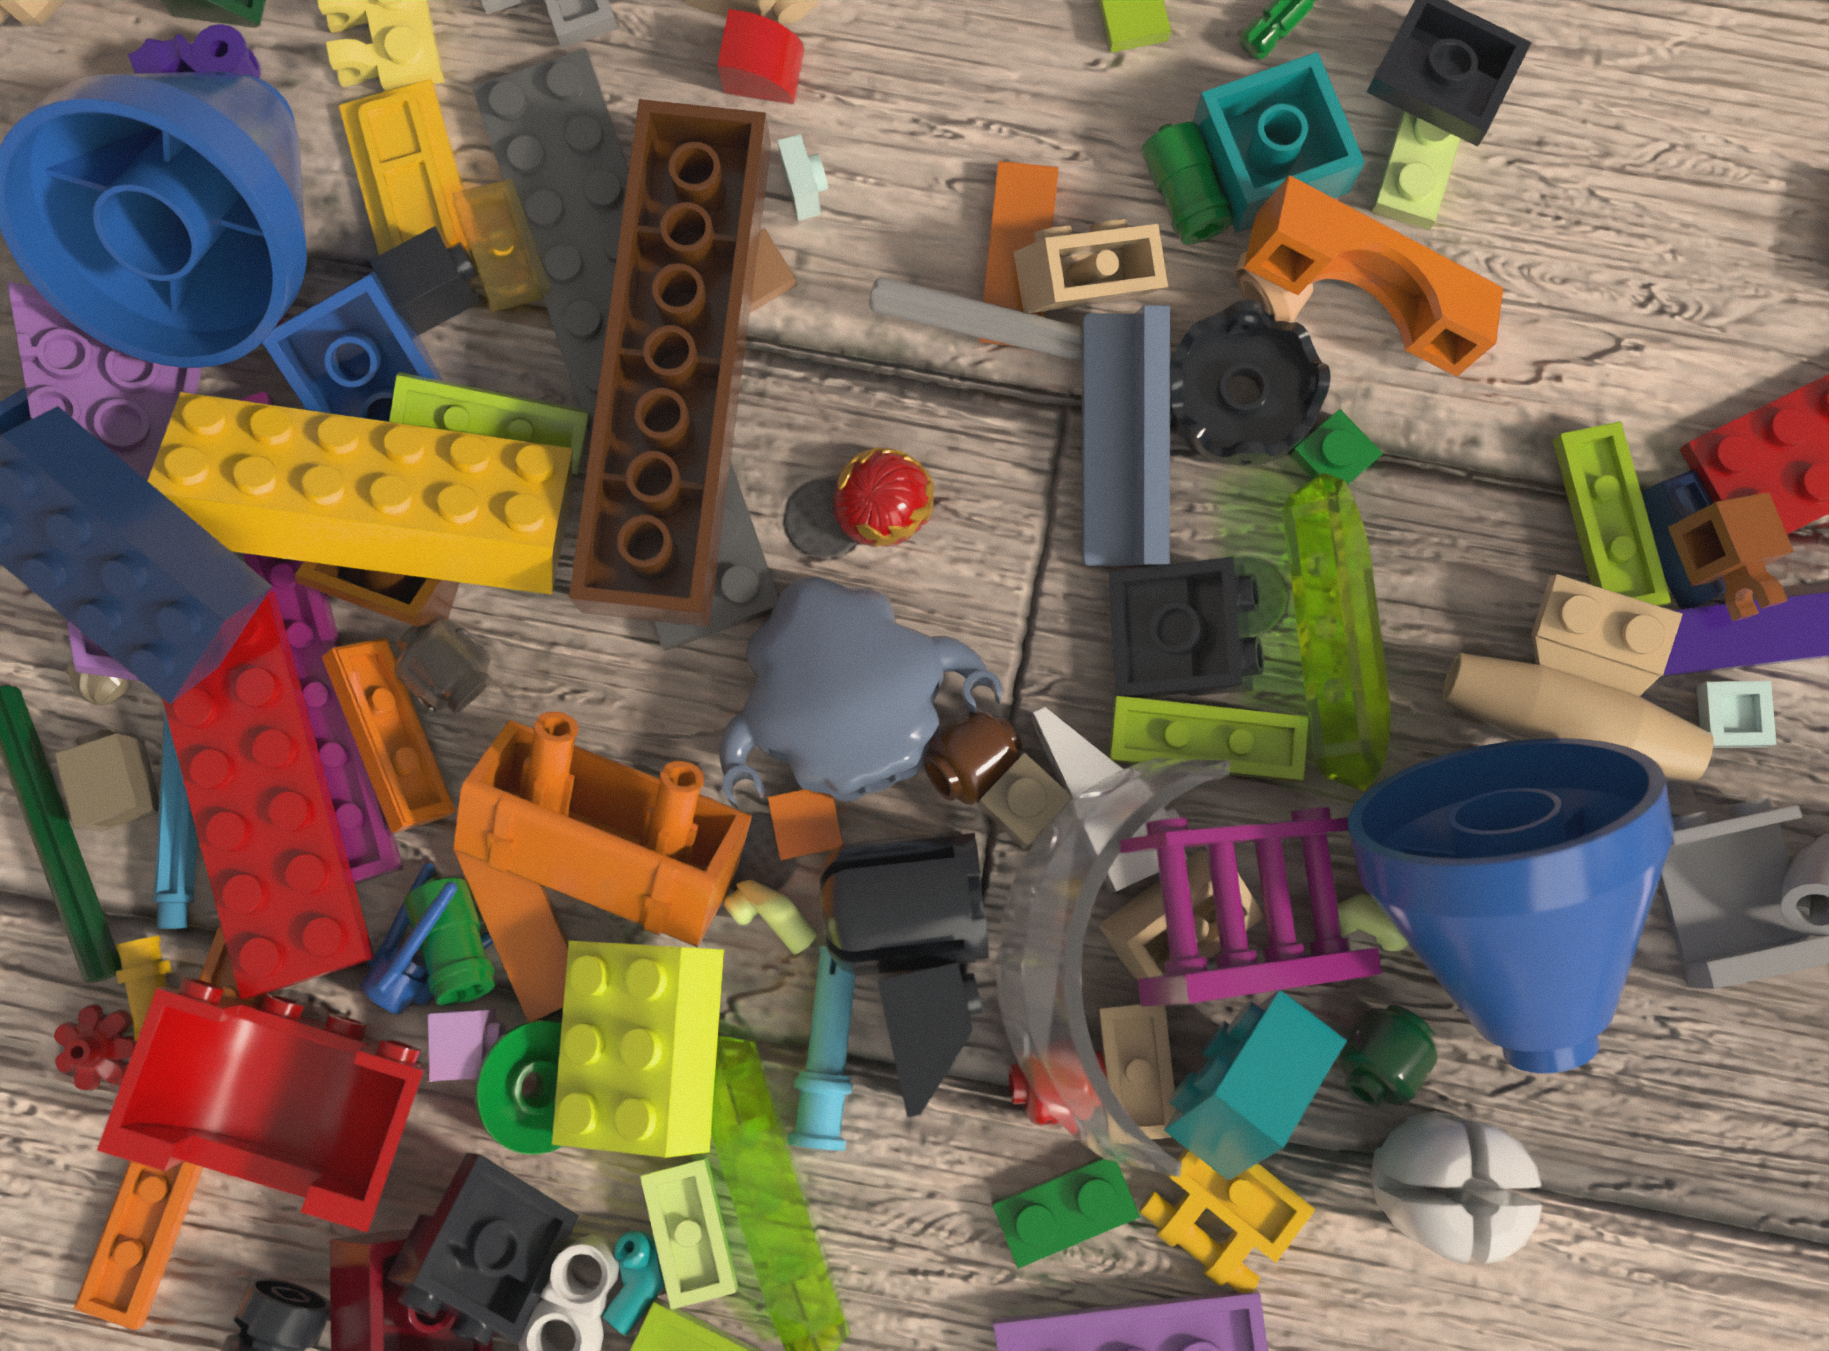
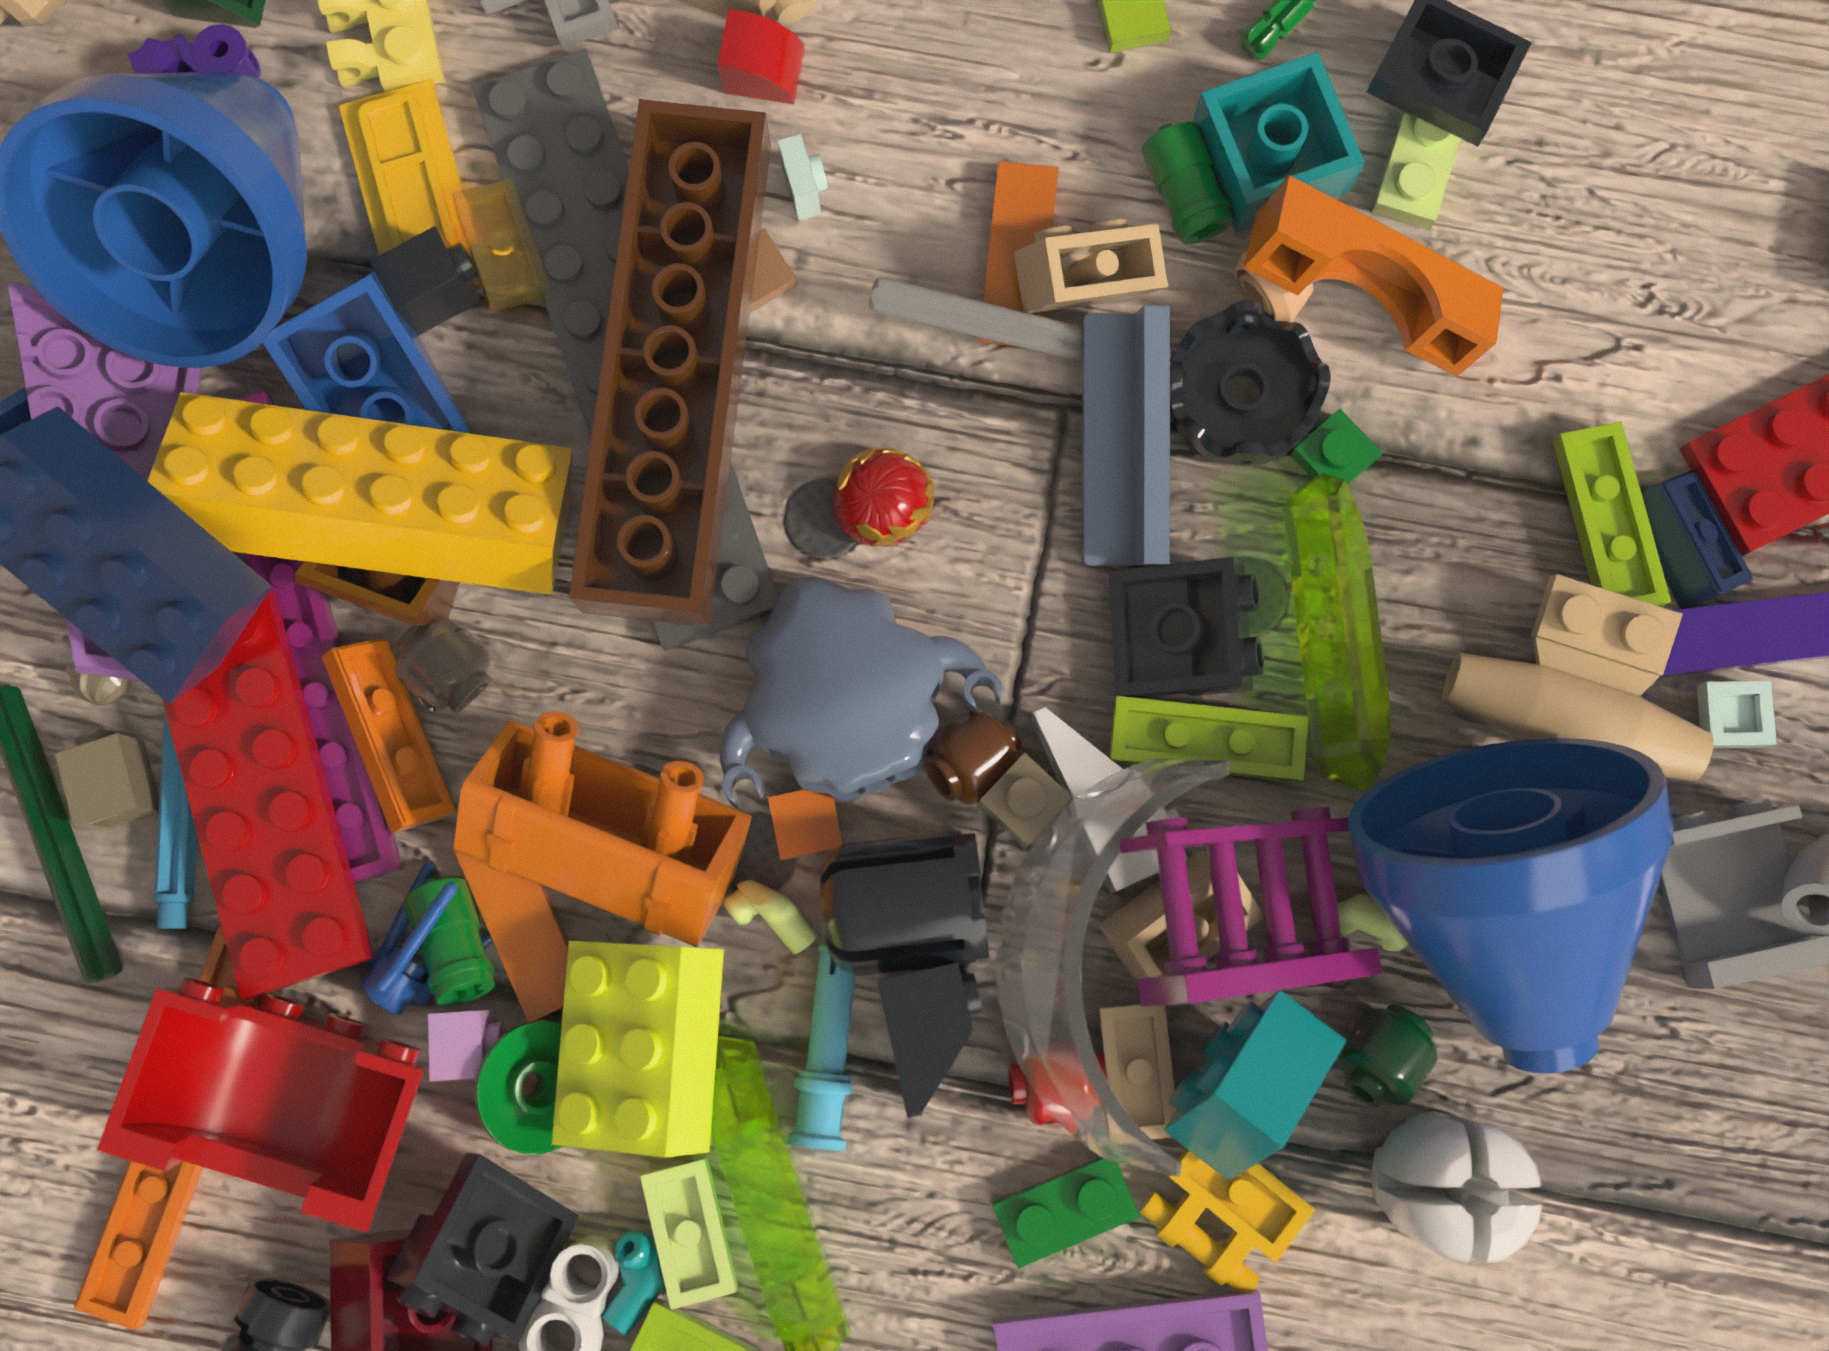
red plant [54,1004,137,1091] -> none
yellow pin [116,935,172,1041] -> none
lime plate [389,372,589,475] -> none
dark orange brick [1668,492,1794,622] -> none

